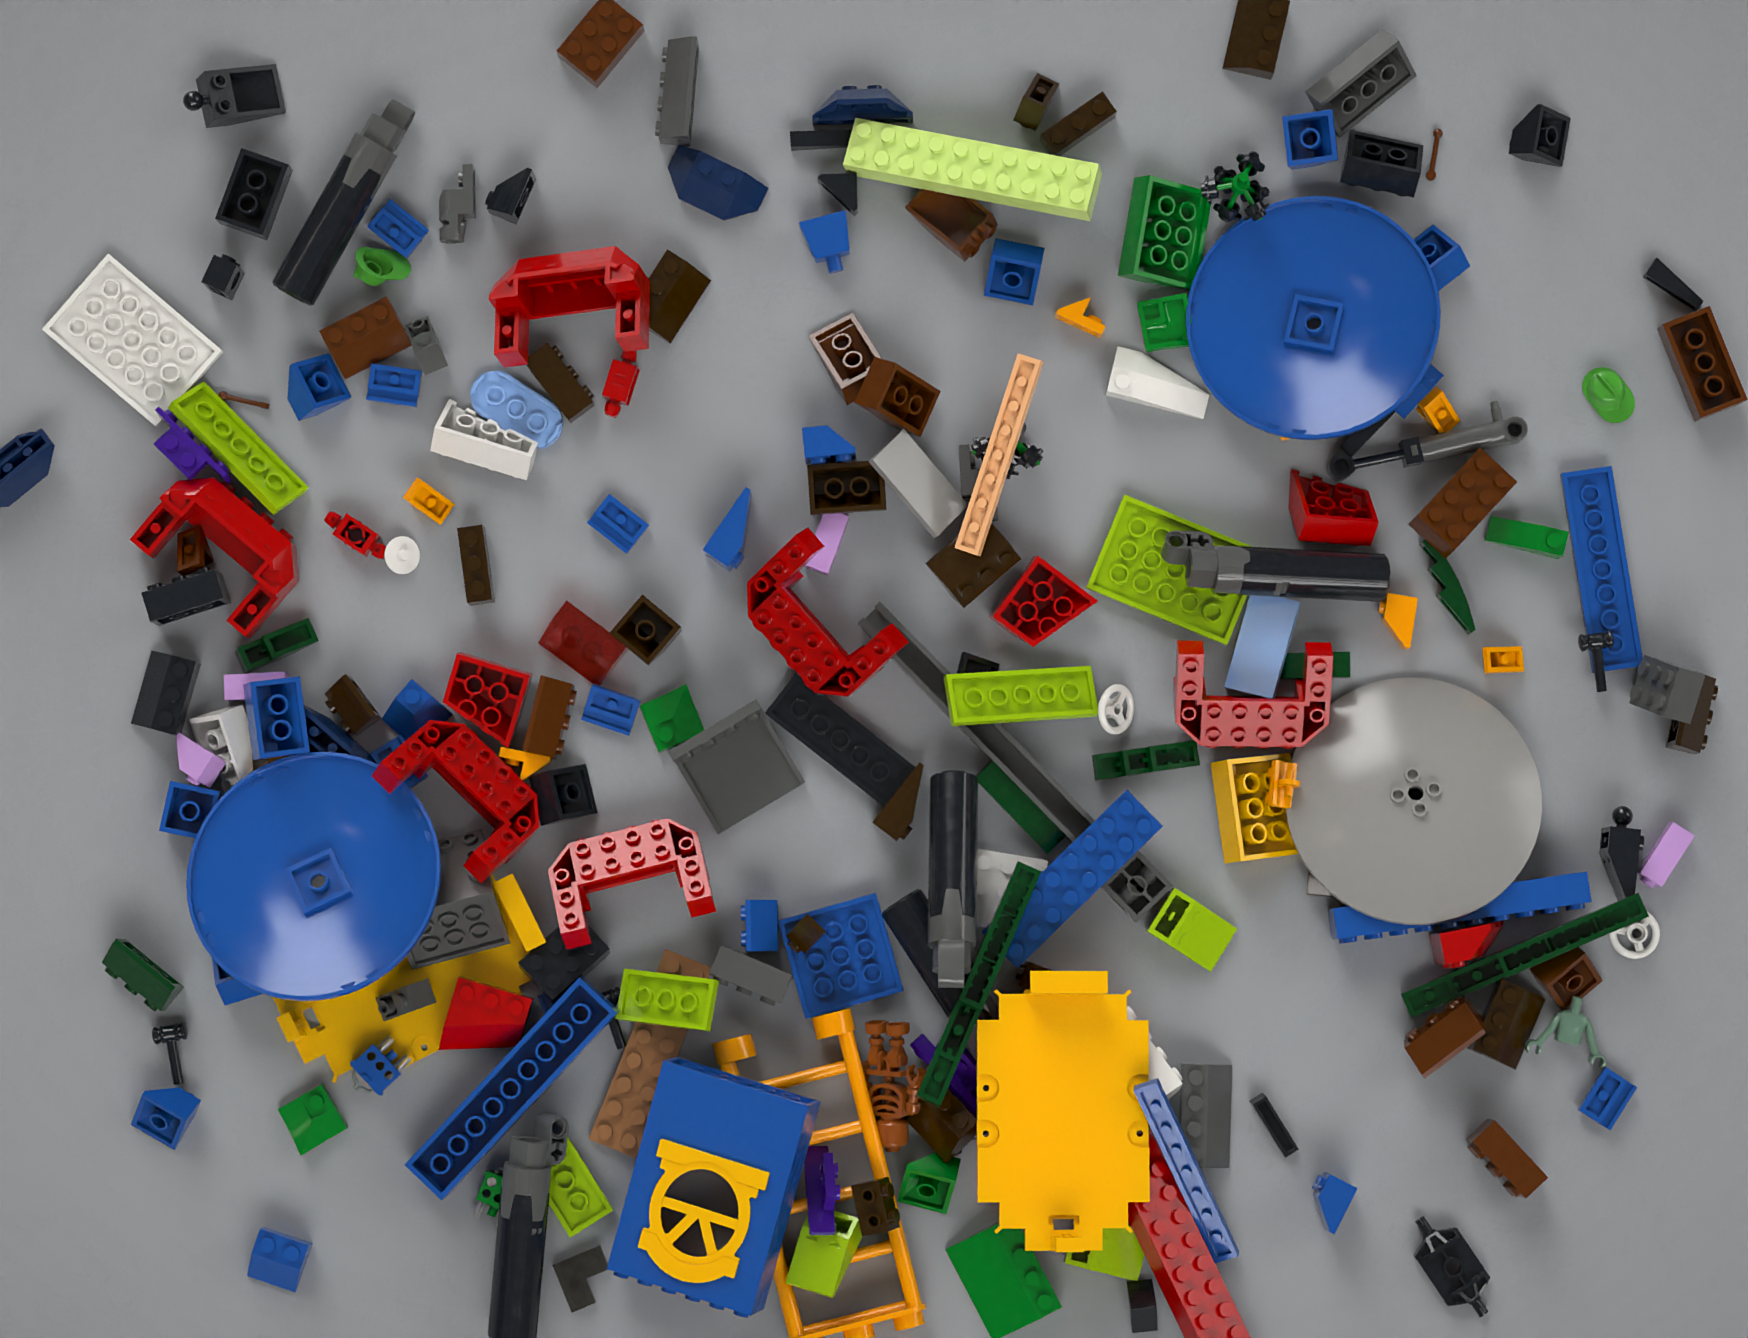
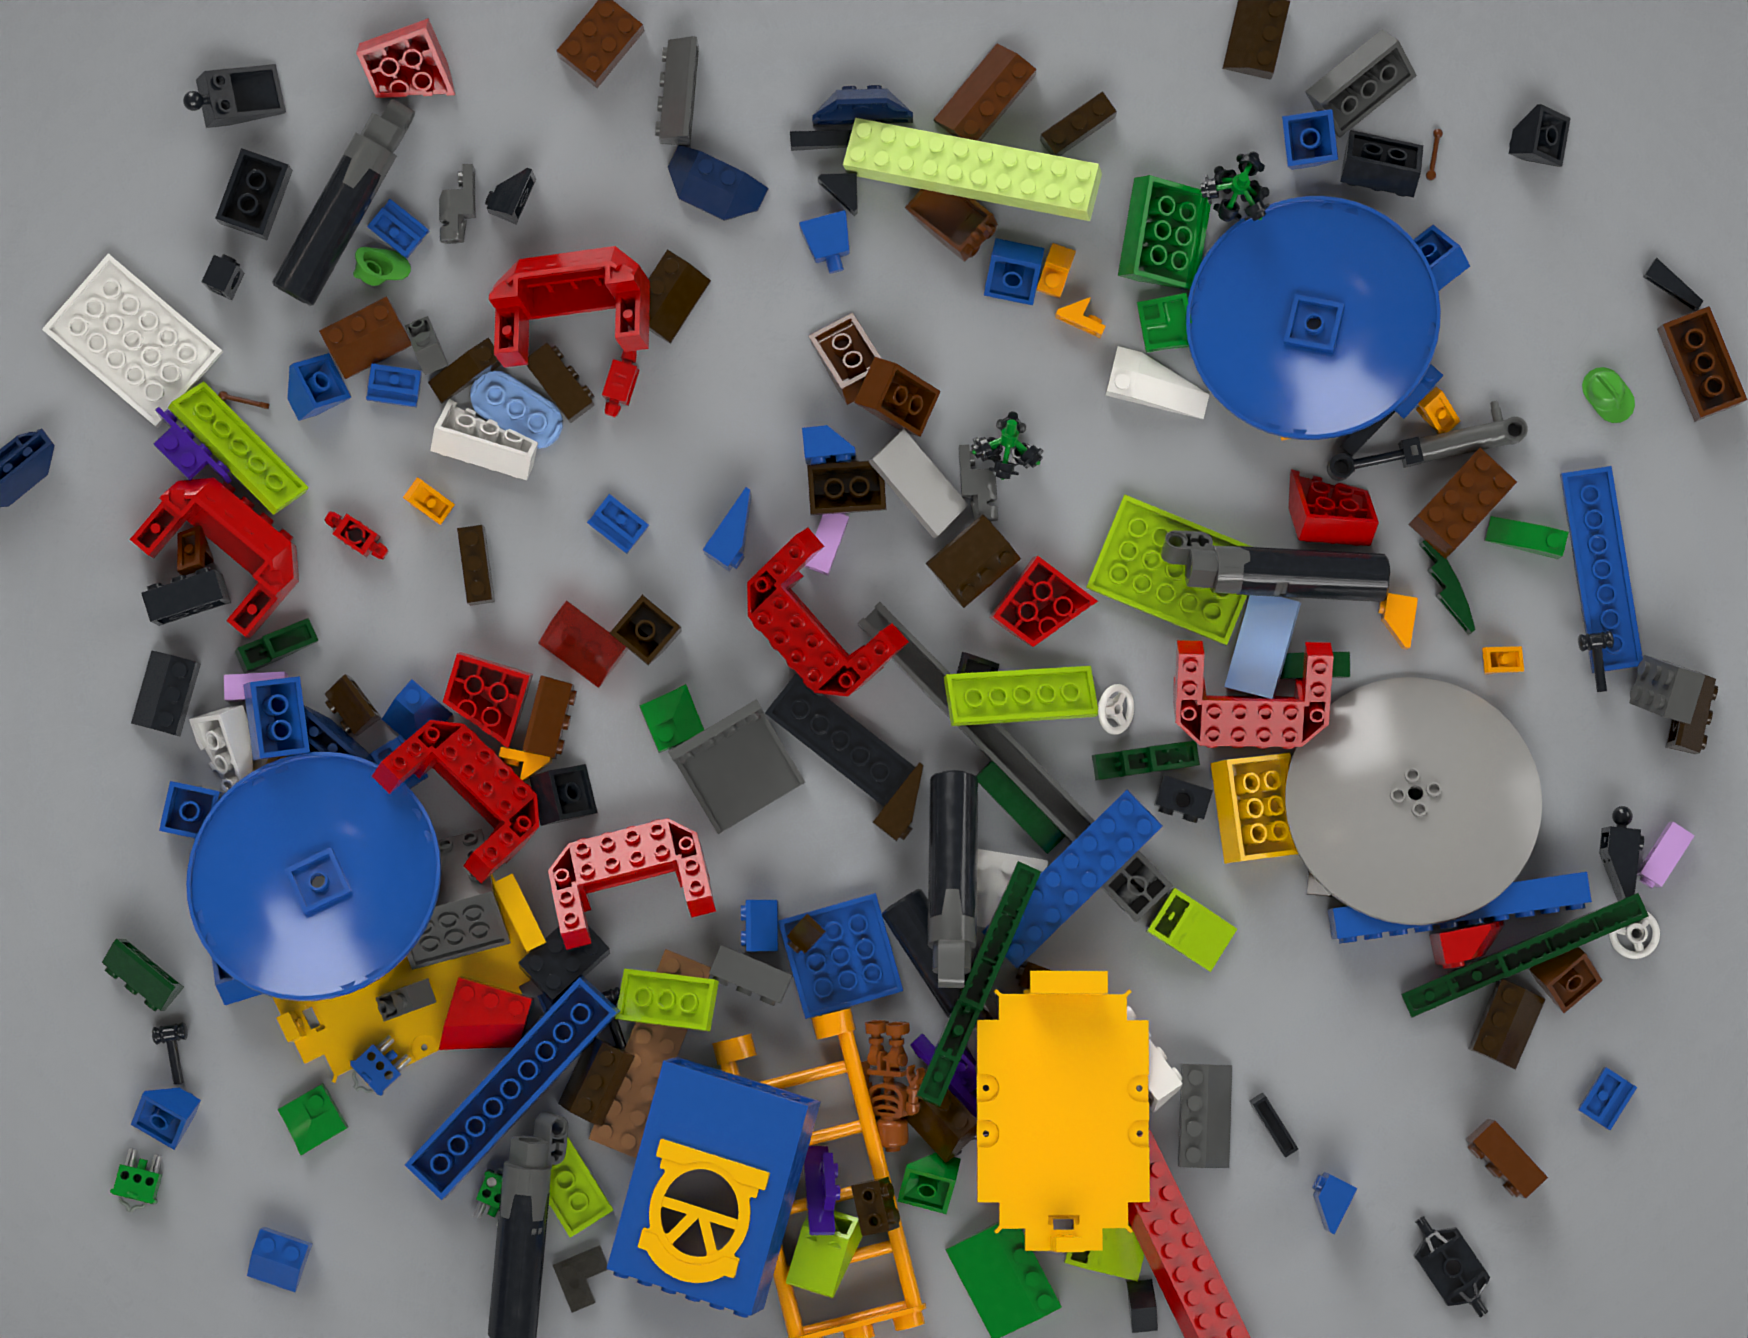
lavender slope [176,733,226,788] -> none
white piece [384,536,420,574] -> none
blue plate [581,684,641,736] -> none
light nougat plate [955,353,1044,556] -> none
dark brown slope [1013,73,1059,131] -> none
plate [1133,1078,1239,1263] -> none
light orange hips [1265,760,1300,809] -> none
reddish brown slope [1404,995,1486,1078] -> none
sand green piece [1524,996,1606,1068] -> none
none -> green piece [110,1148,162,1213]
none -> red wedge [356,18,456,98]
none -> dark brown slope [428,337,502,403]
none -> dark brown slope [558,1037,635,1126]
none -> reddish brown slope [933,43,1037,141]
none -> light orange slope [1036,243,1076,299]
none -> black brick [1154,775,1213,823]

